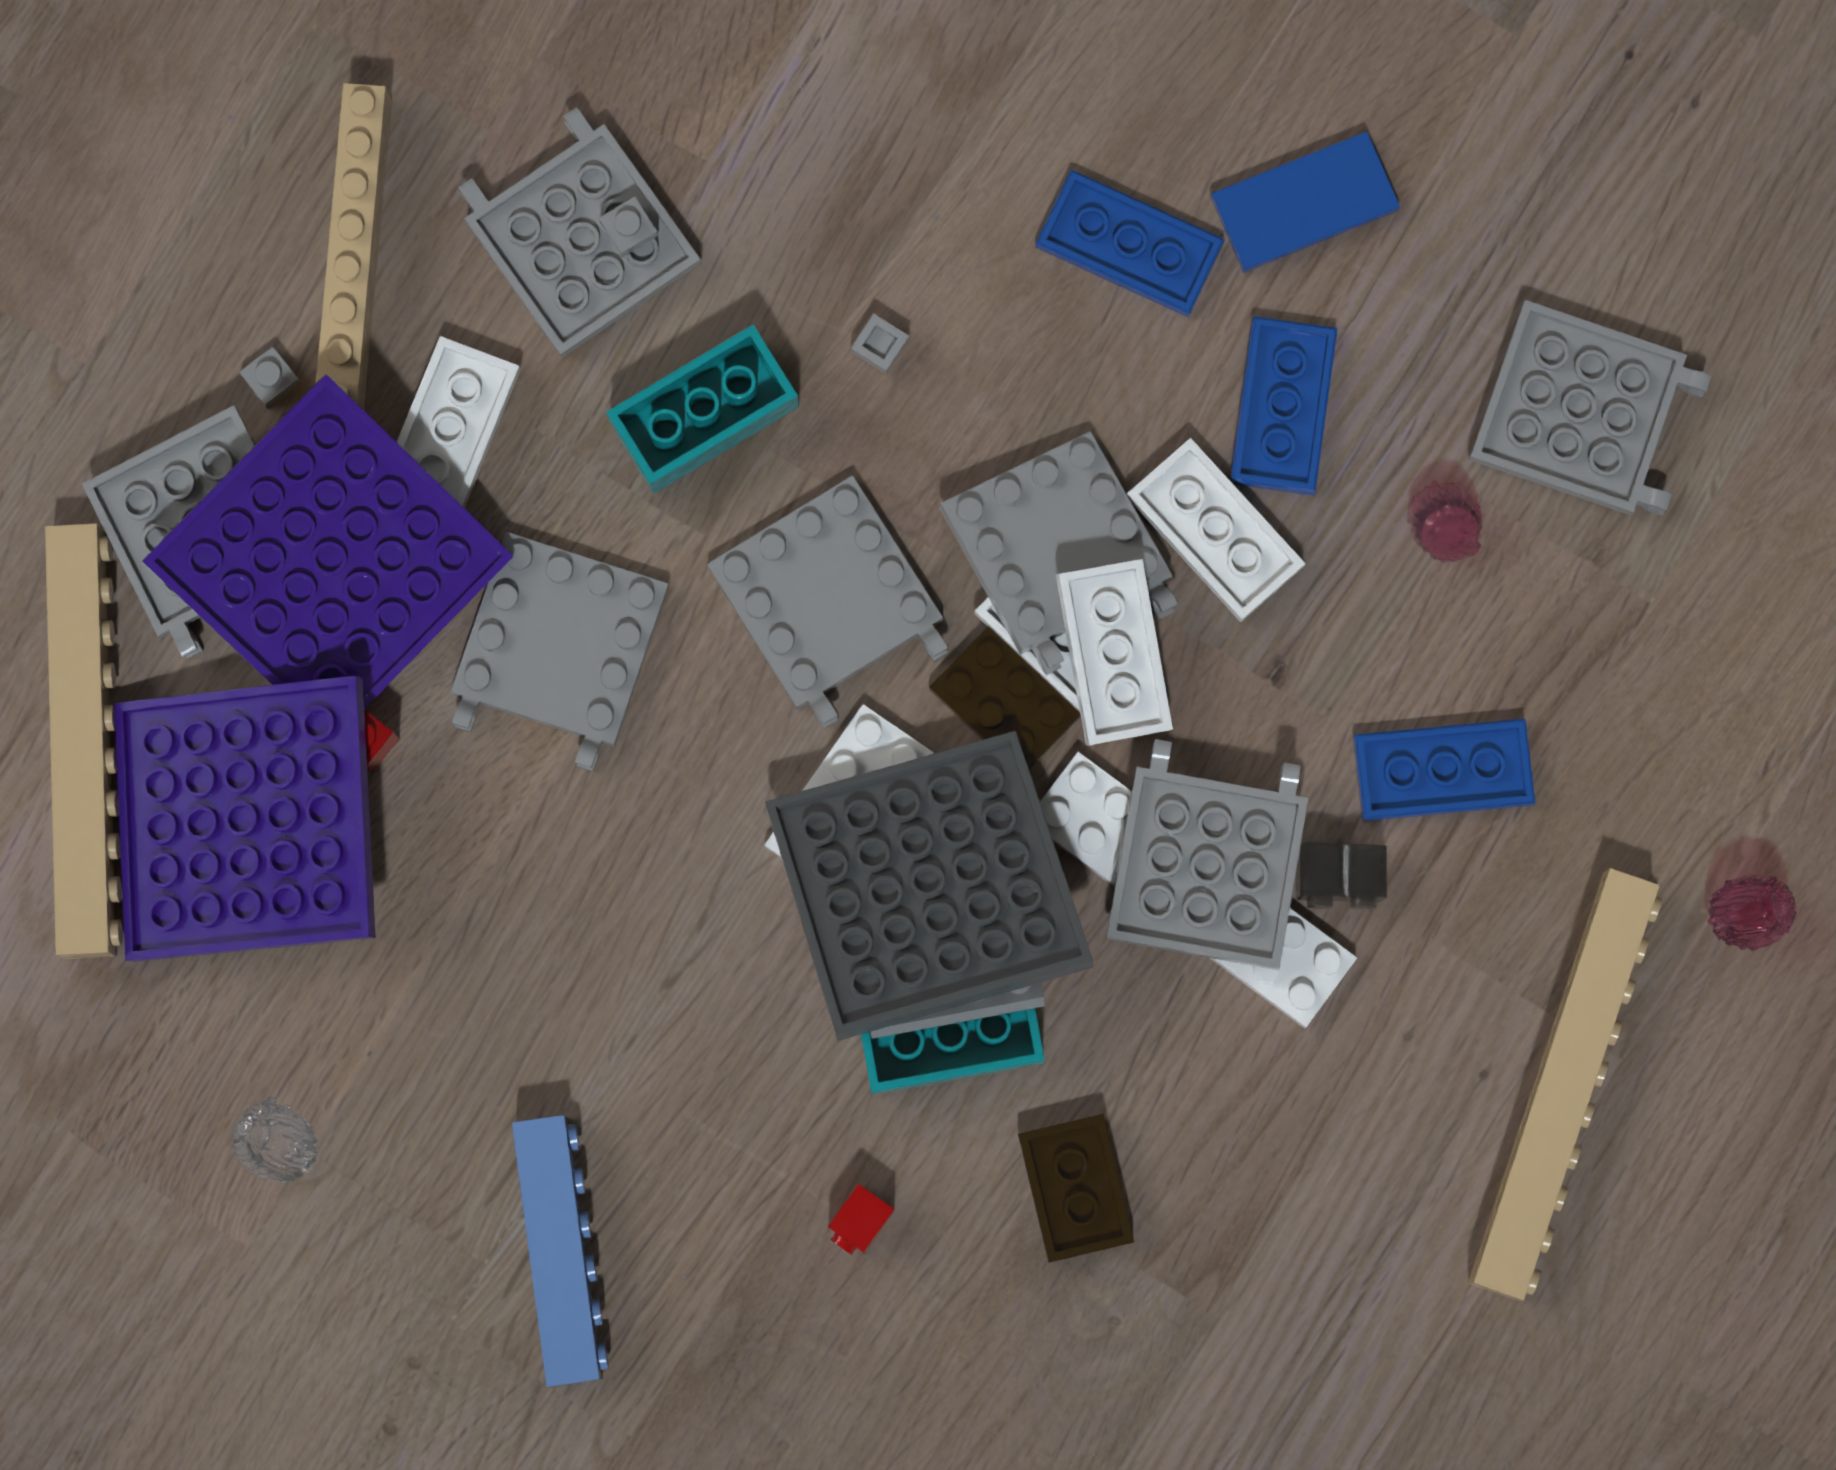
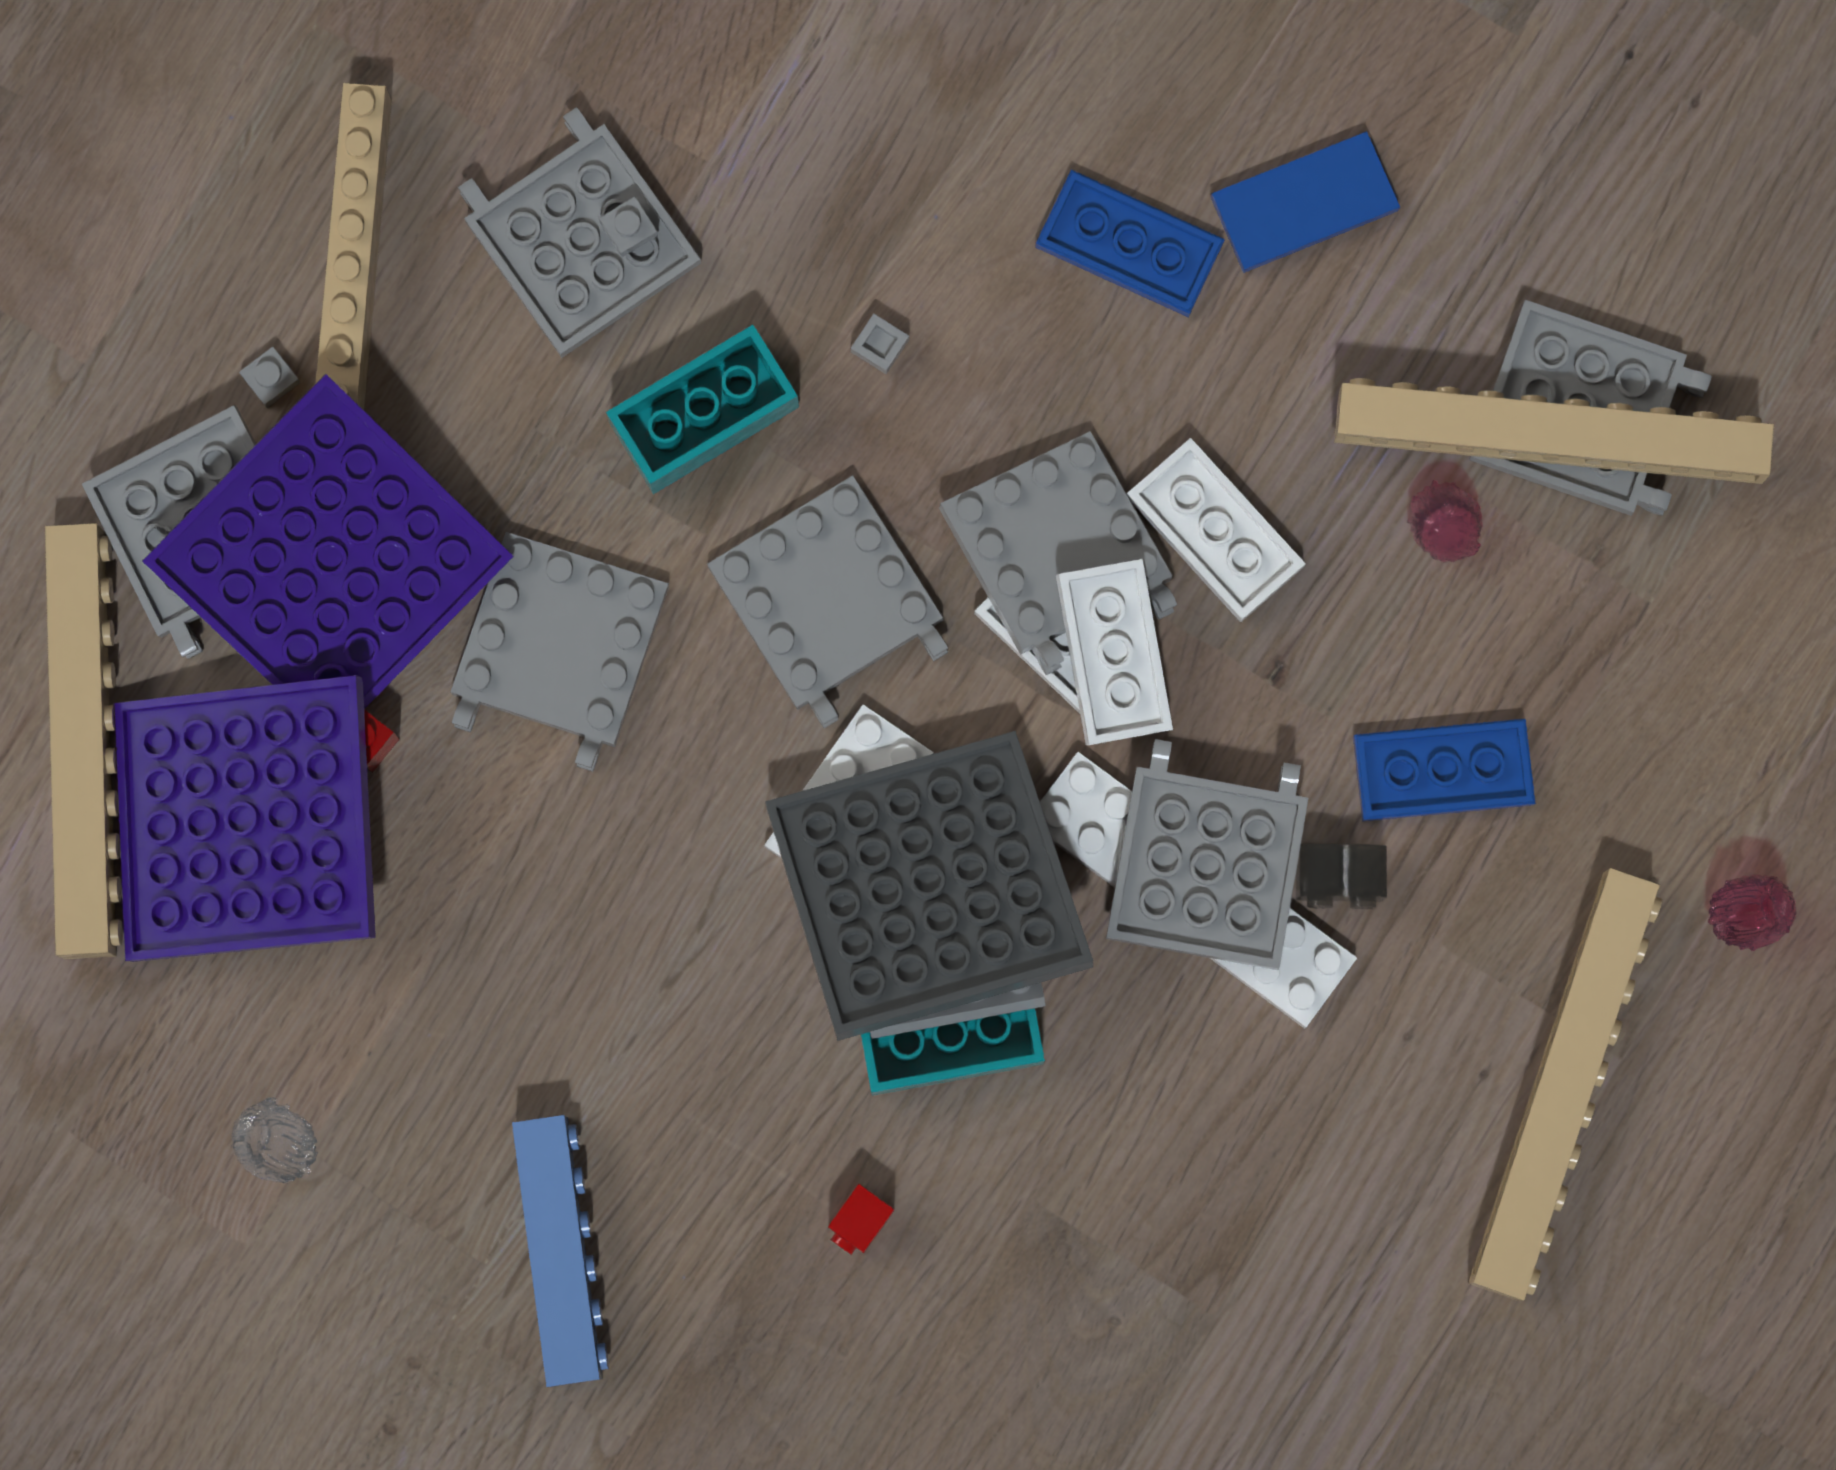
white plate [397,336,521,508] -> none
dark brown plate [929,626,1081,770] -> none
dark brown plate [1018,1114,1134,1263] -> none
blue tile [1230,316,1338,496] -> none
none -> tan brick [1334,378,1774,484]

